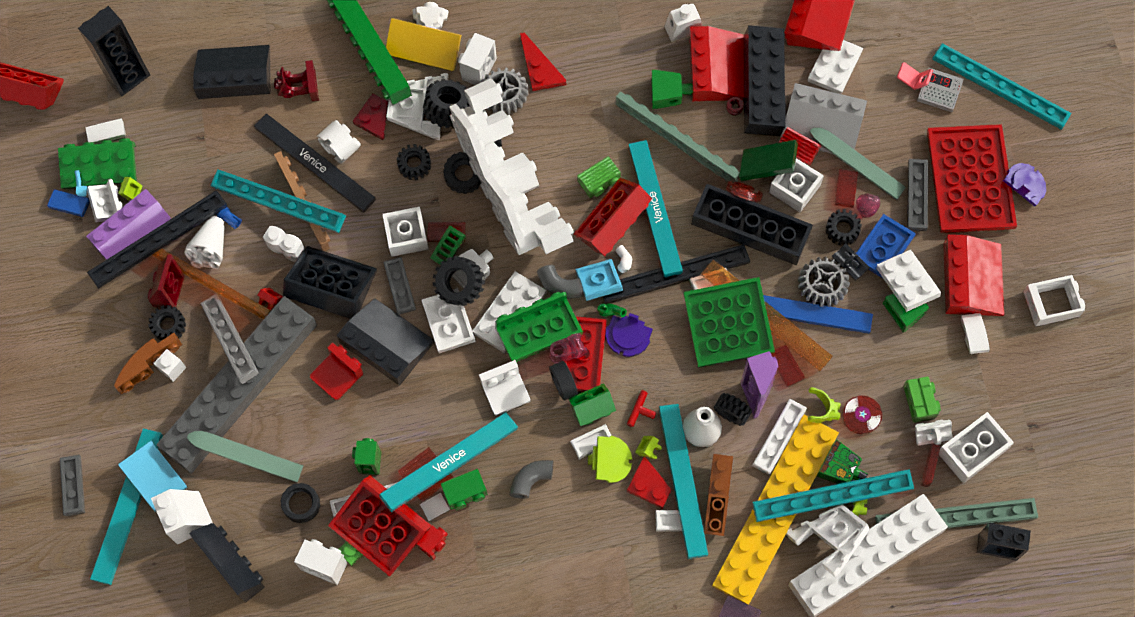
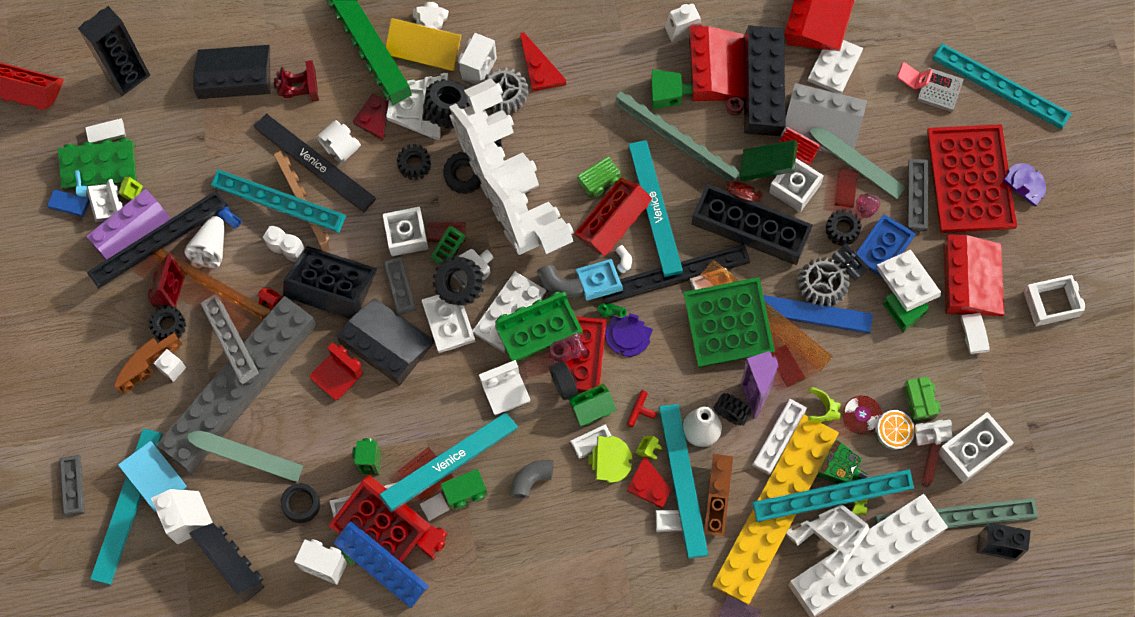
none -> blue piece [333,522,429,608]
none -> tile [875,410,915,450]

